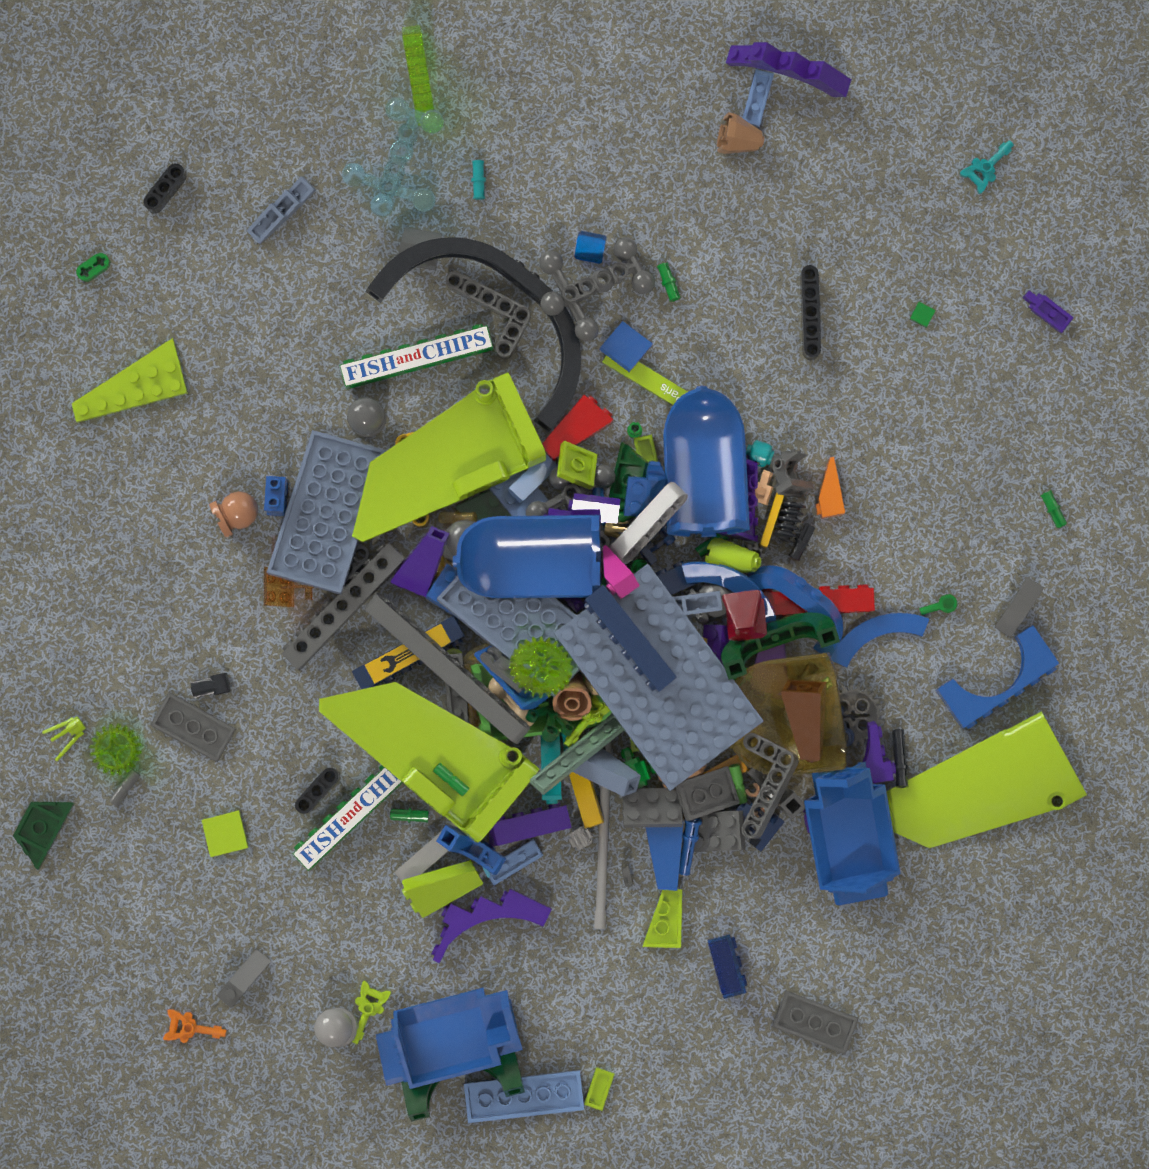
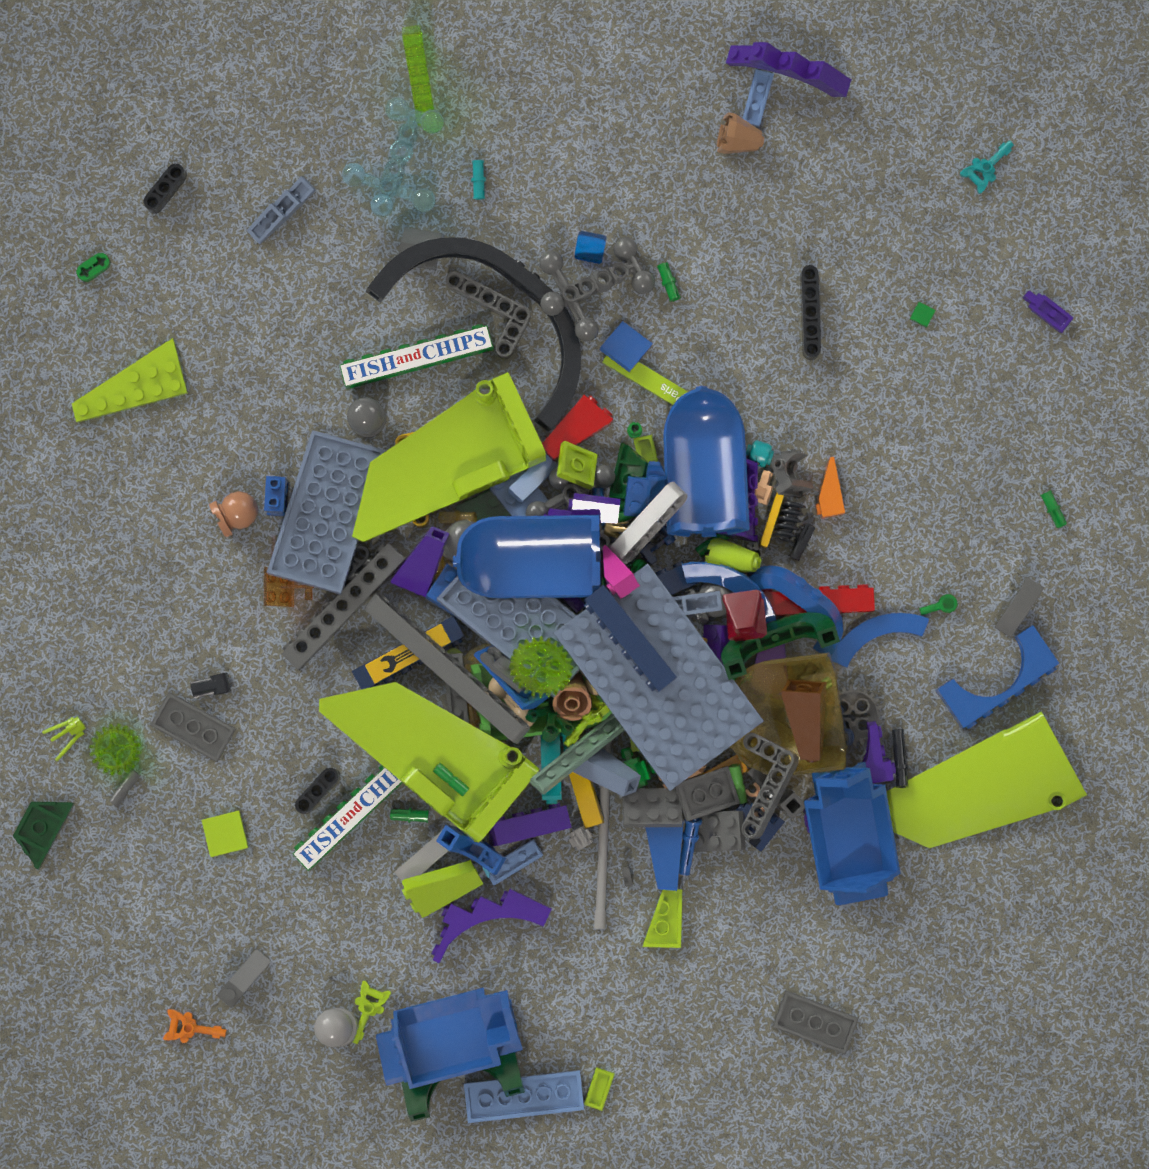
clear blue wedge [707,933,748,999] -> none

